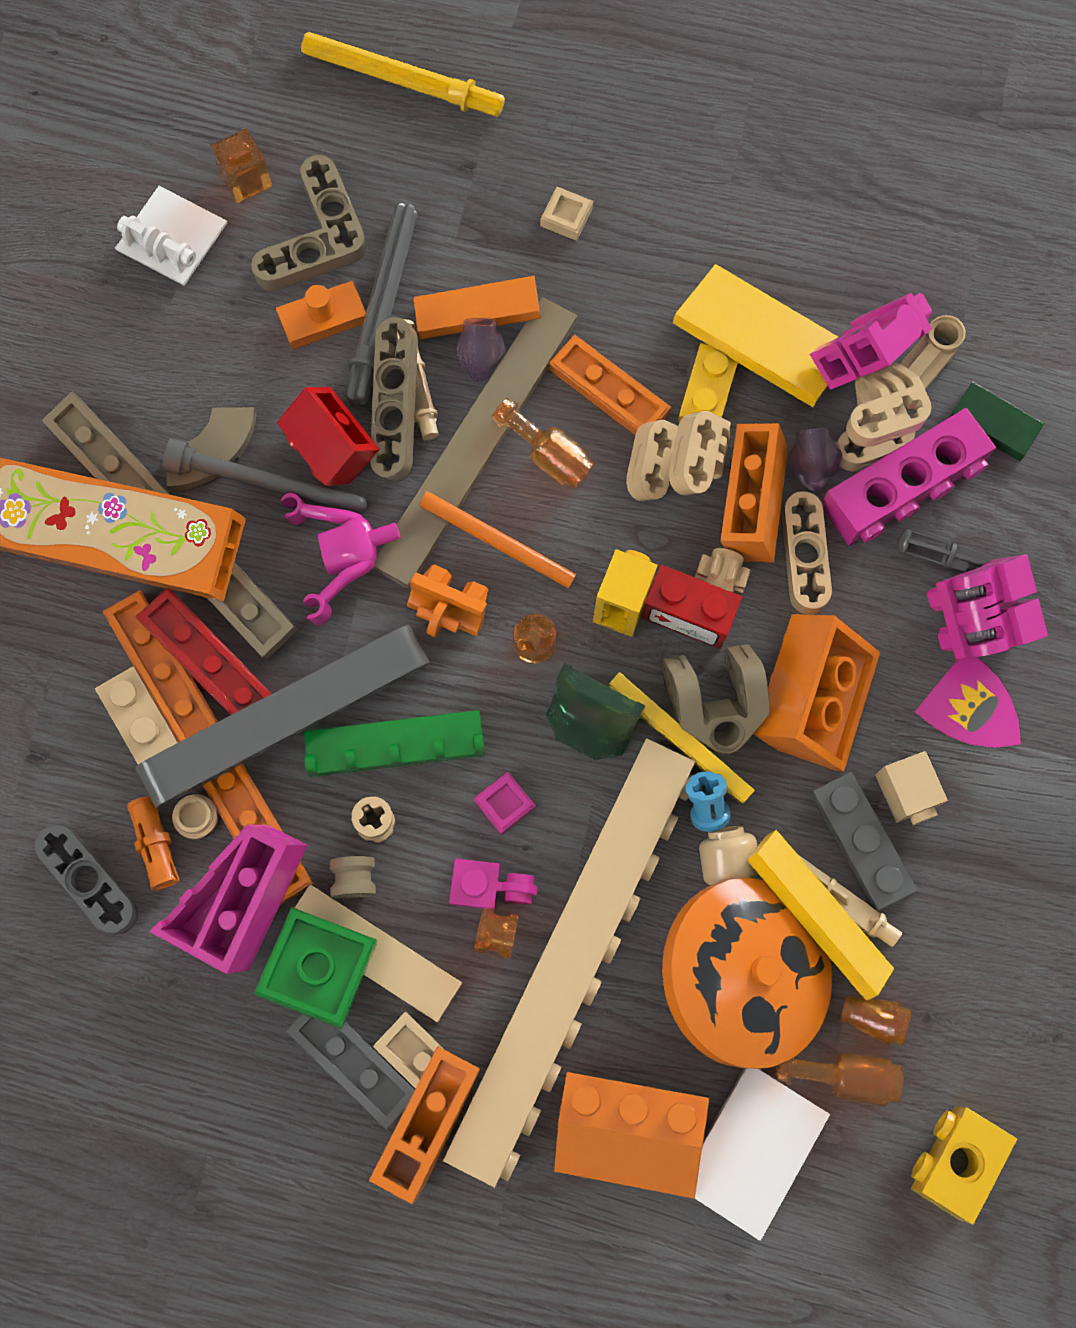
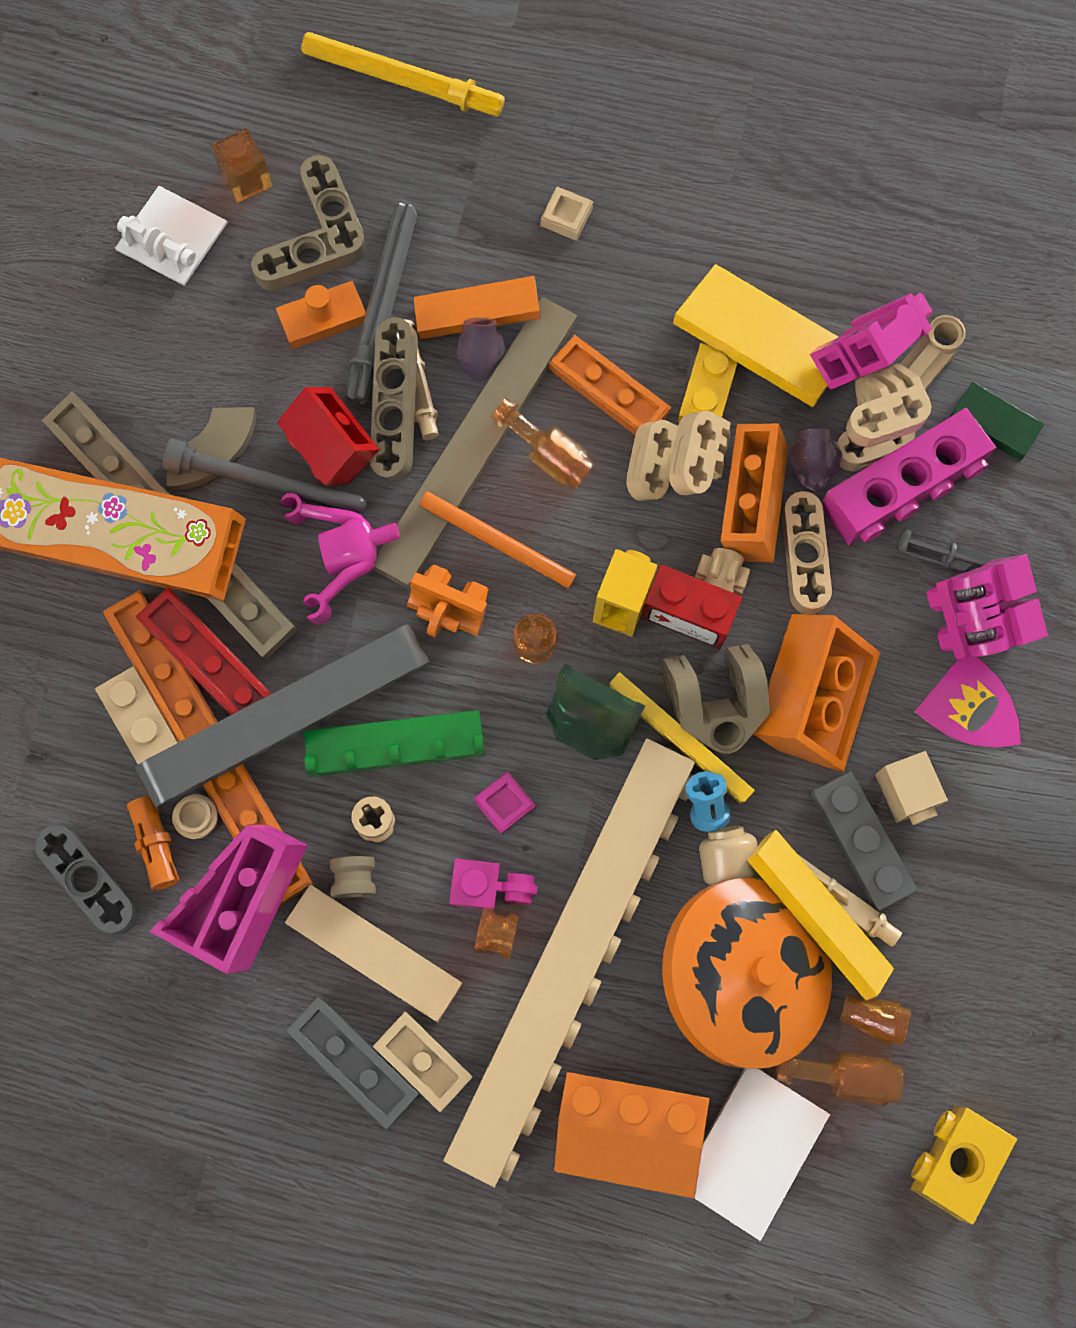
green tile [254,907,377,1030] -> none
orange slope [369,1046,480,1204] -> none

